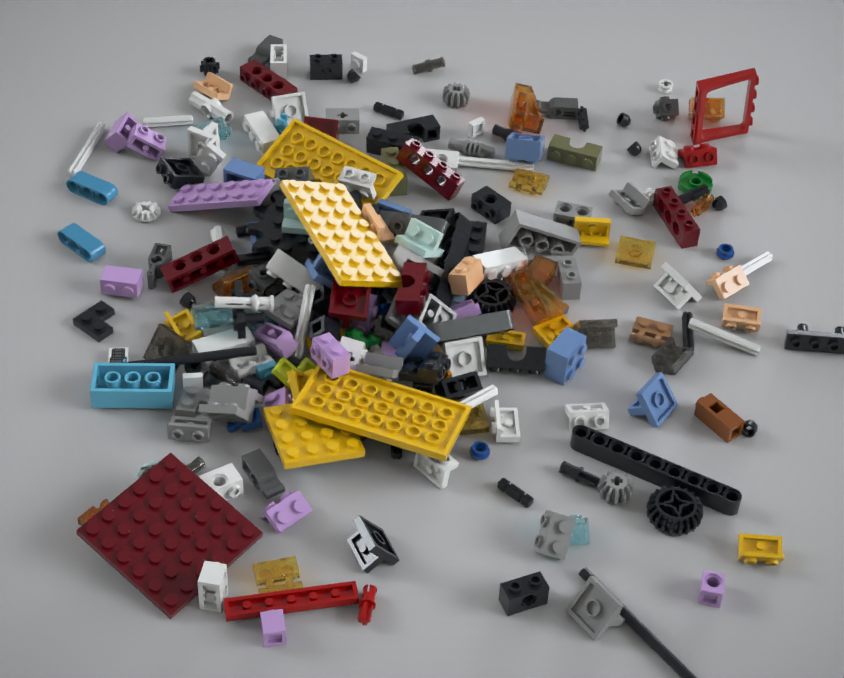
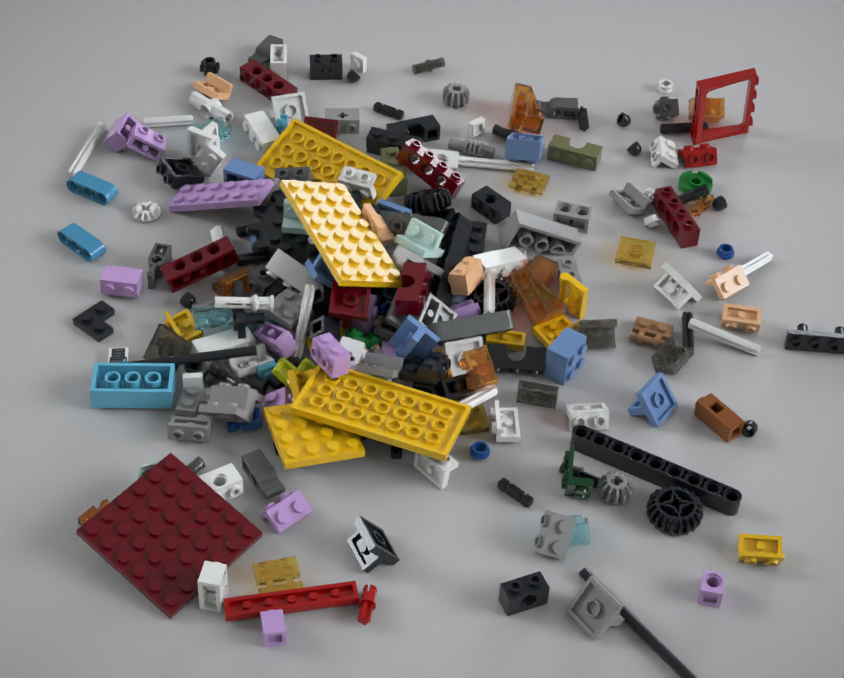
yellow bracket [574,216,611,246] -> none
none -> black gear [404,188,452,214]
none -> clear orange brick [460,345,499,394]
none -> white axle [483,274,495,314]
none -> clear smoke bracket [516,380,559,409]
none -> yellow plate [556,272,589,320]
none -> dark green bracket [561,445,594,500]
none -> white plate [643,214,660,228]
none -> black axle [660,122,708,134]

